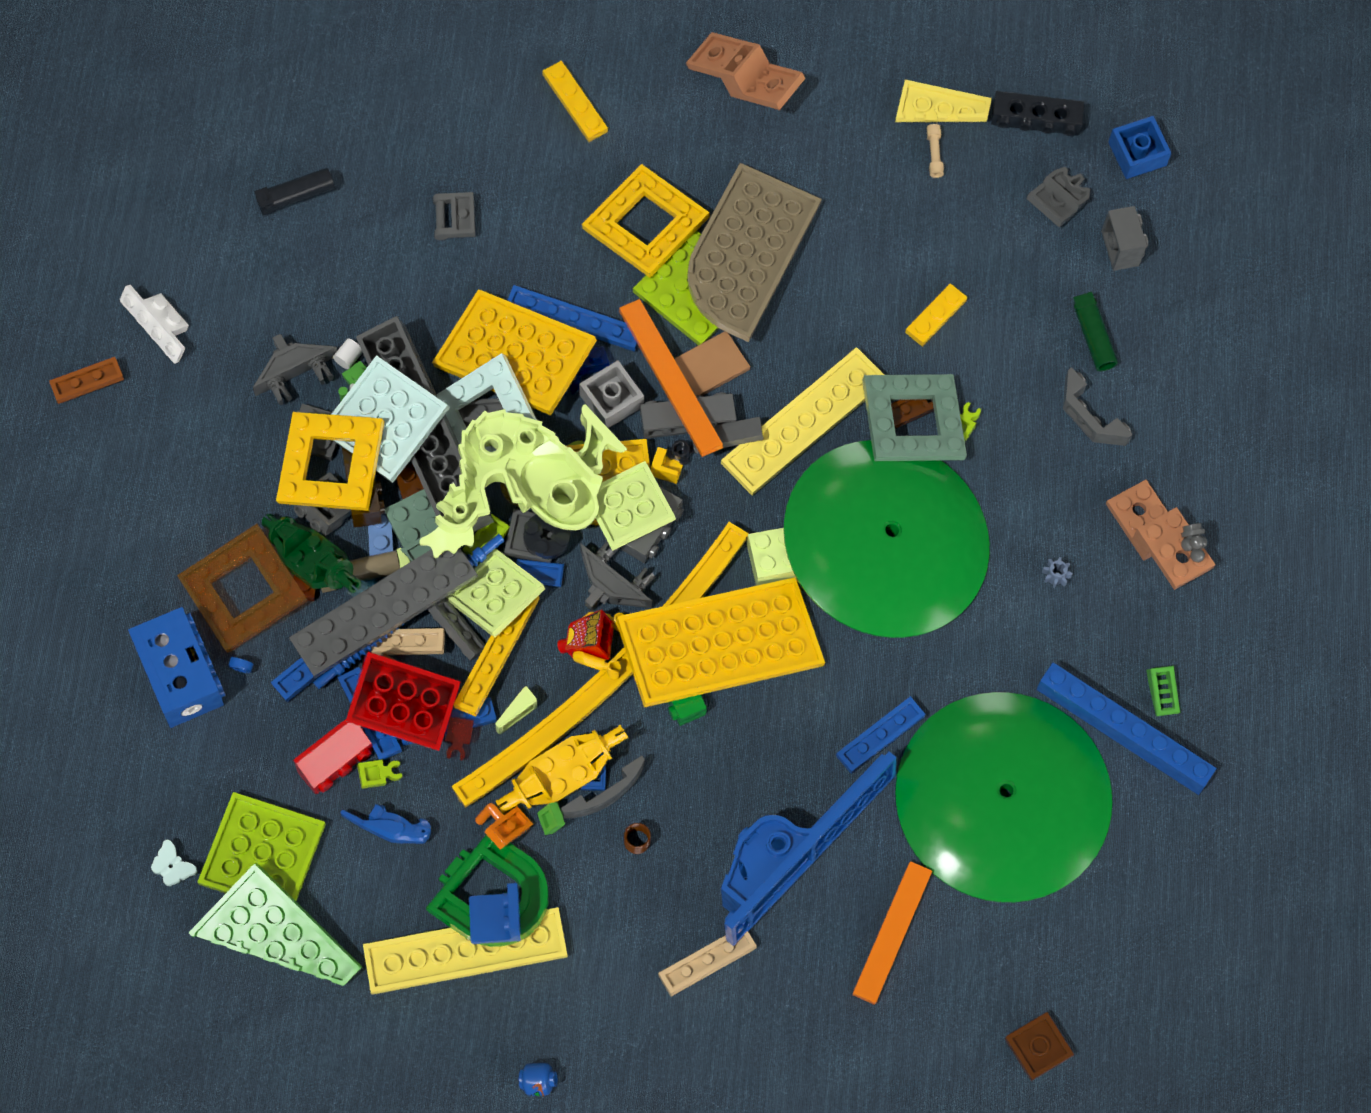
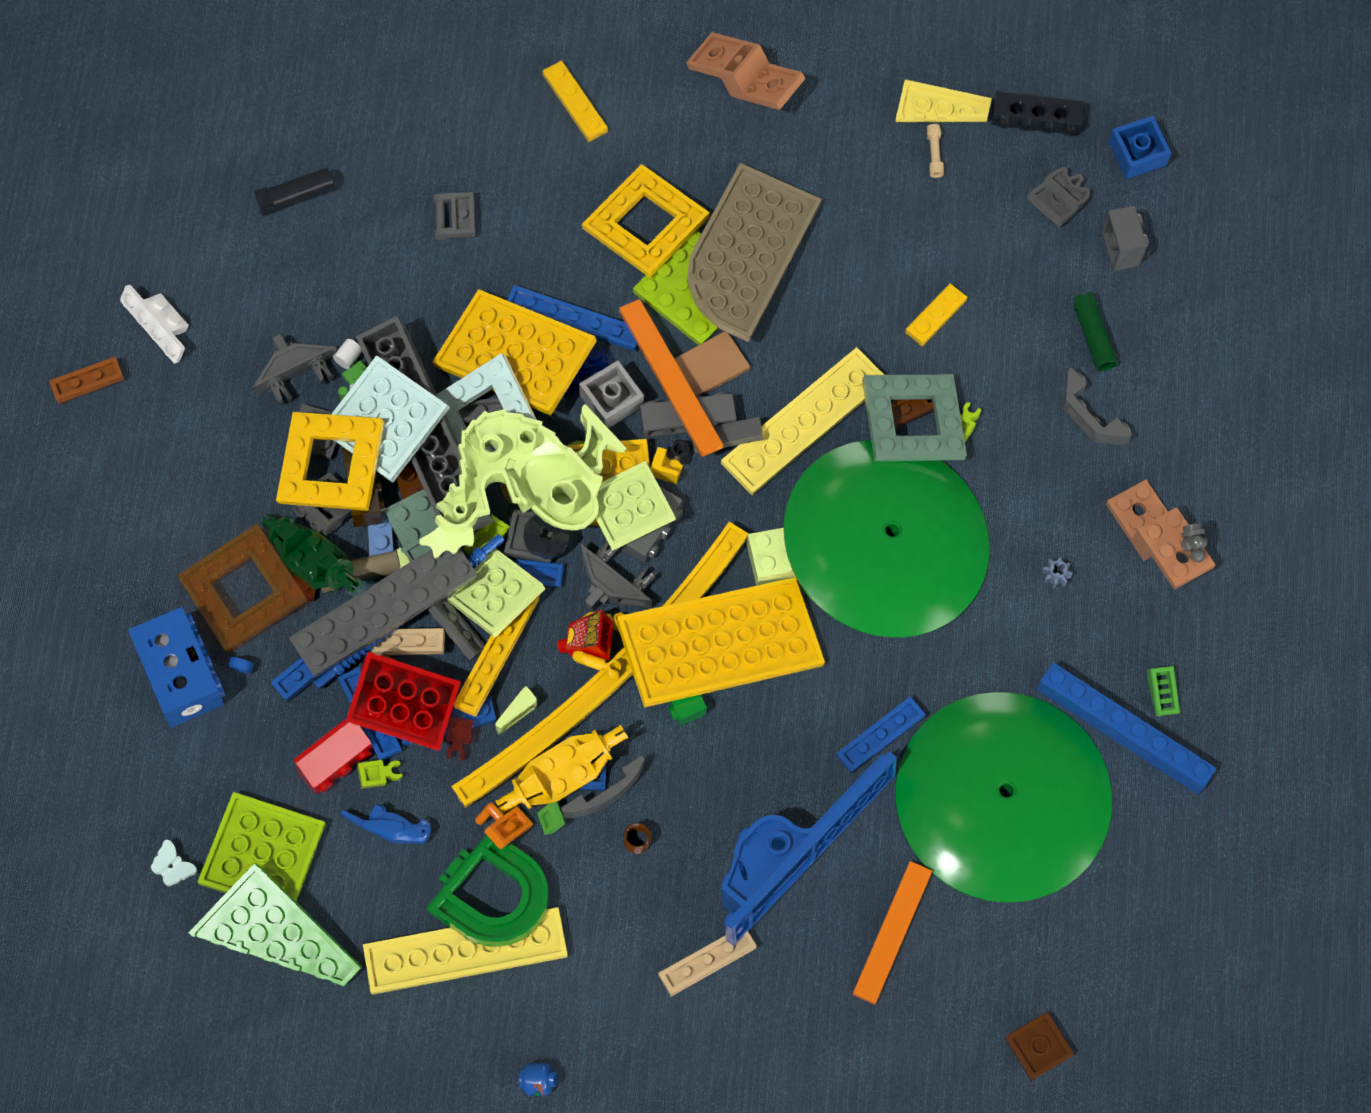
blue bracket [469,883,521,944] -> none

